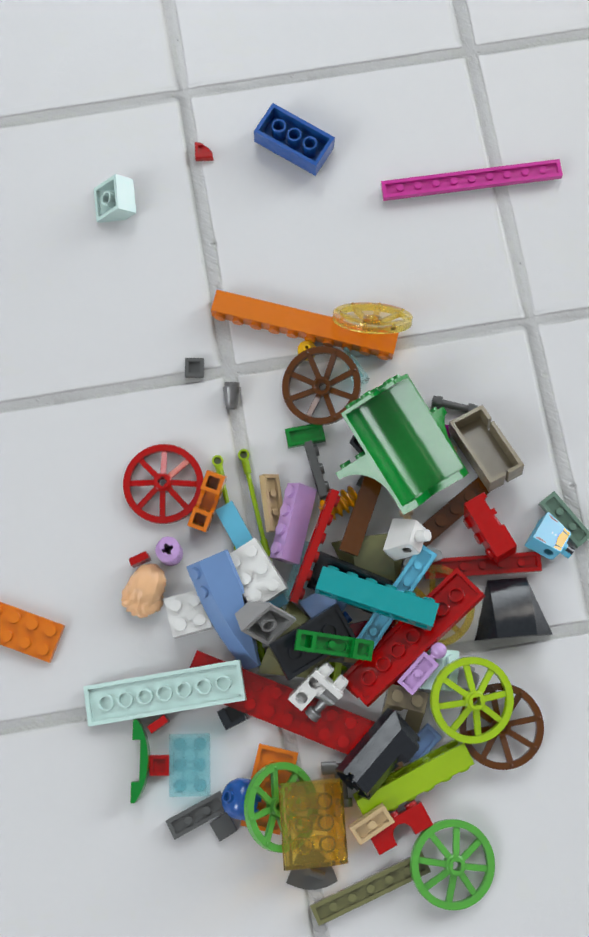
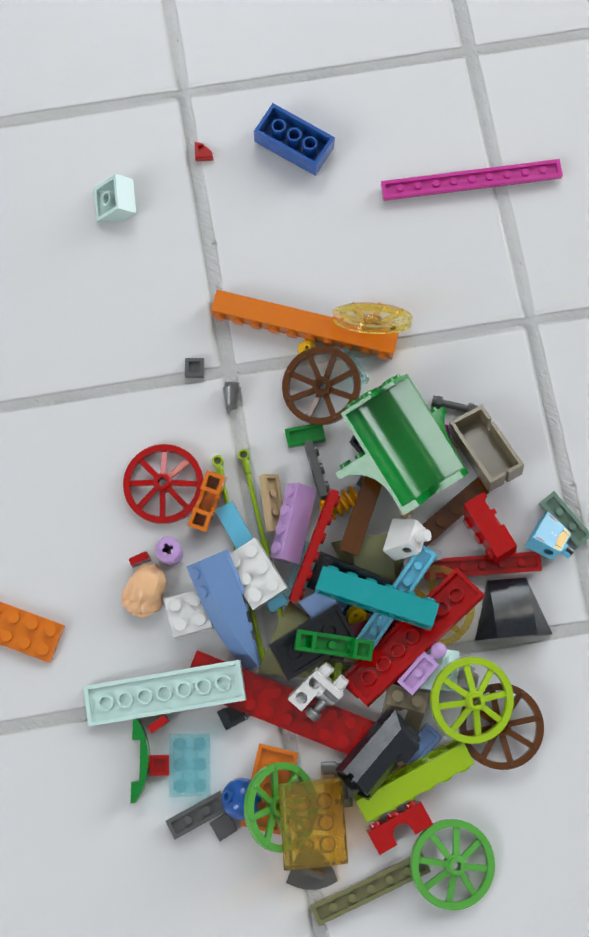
light grey slope [235,601,297,645] -> none
tan plate [348,803,395,845] -> none
none -> yellow tile [346,606,367,624]

